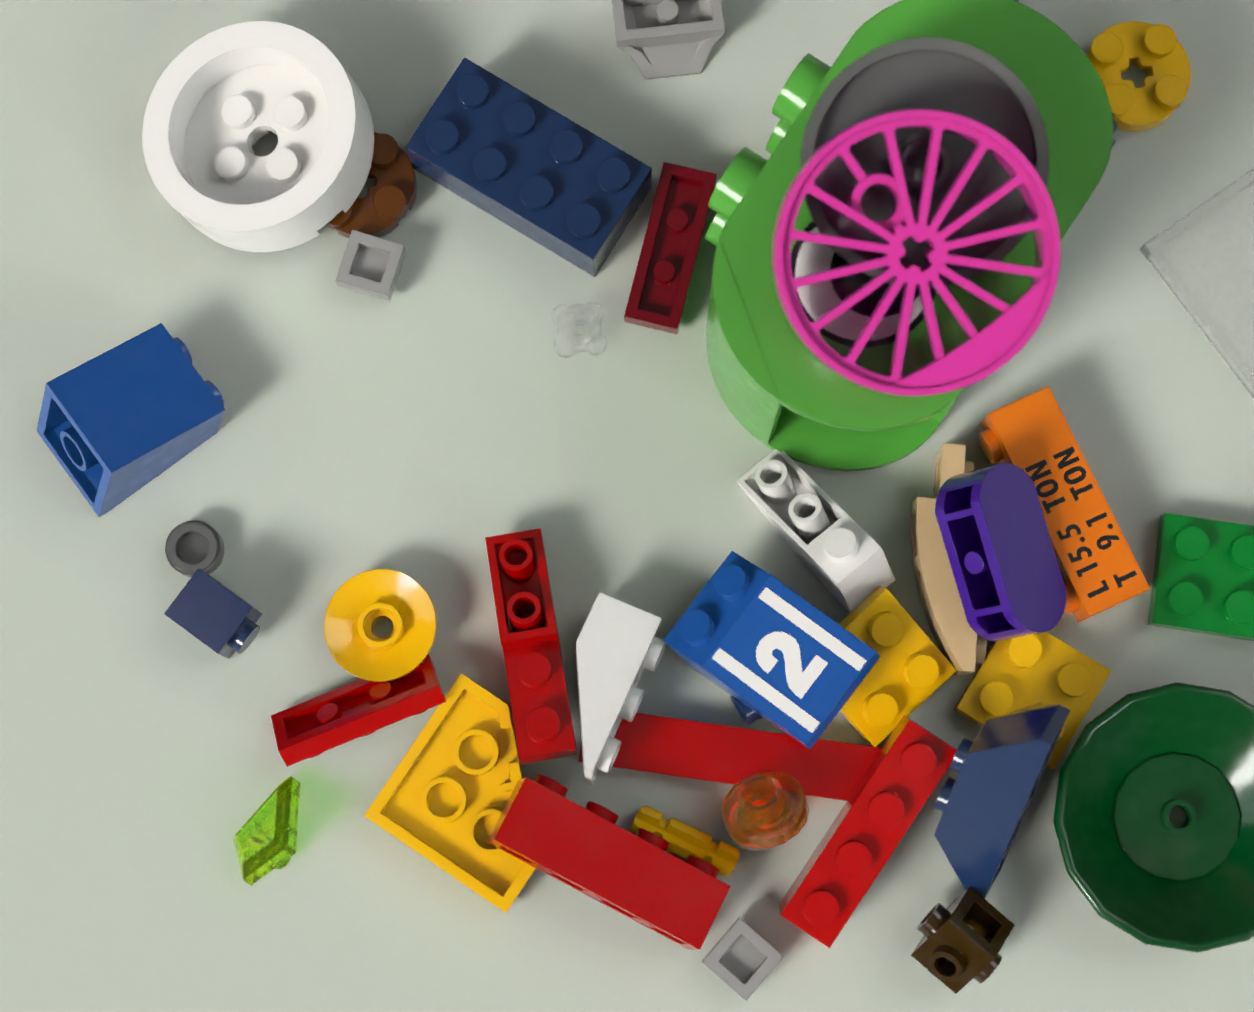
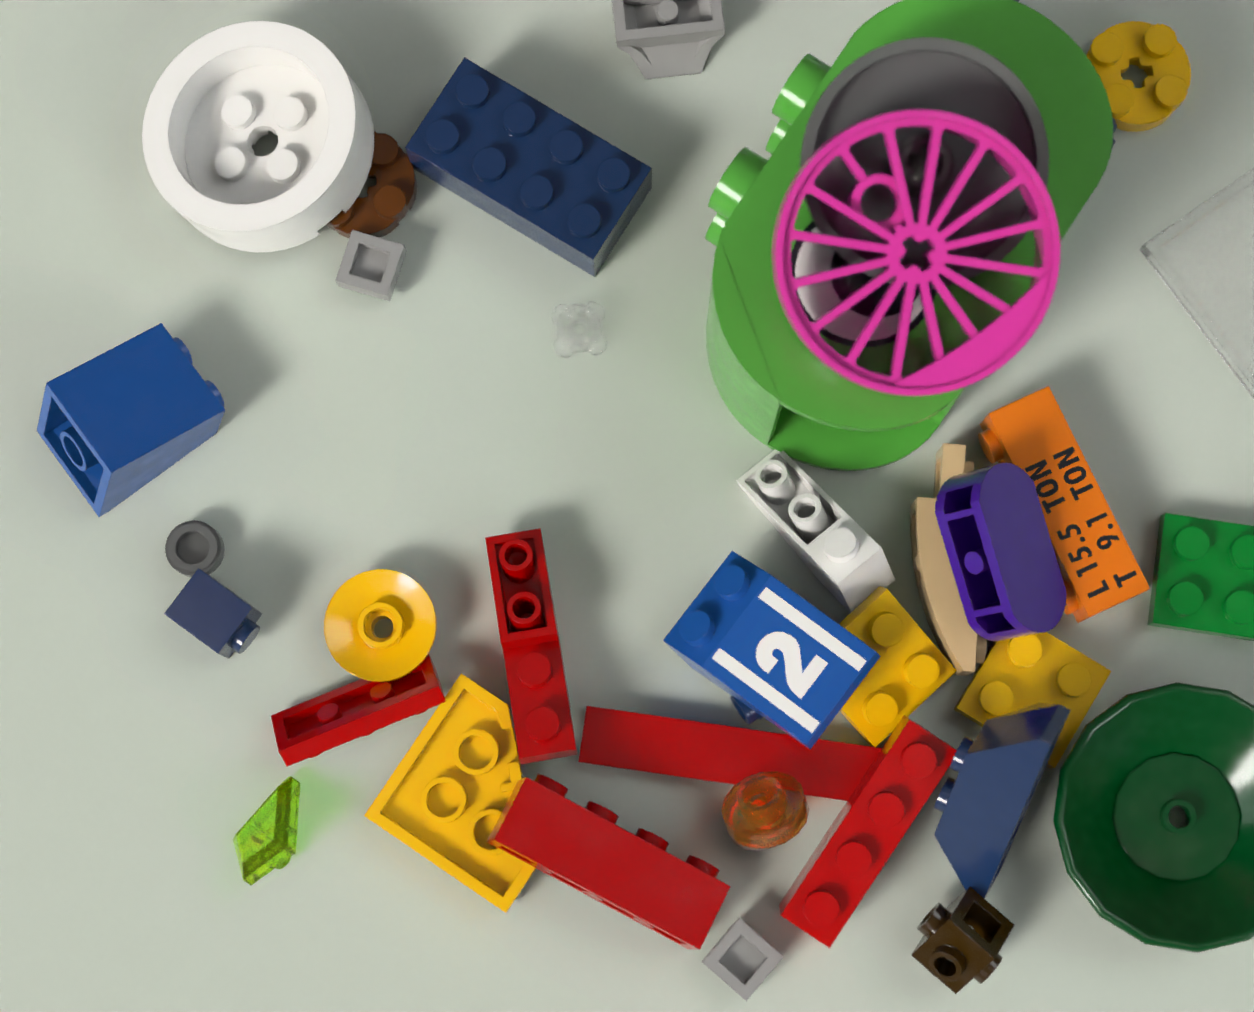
white slope [576,592,666,786] -> none
dark red plate [624,162,717,334] -> none
yellow axle [631,806,740,877] -> none

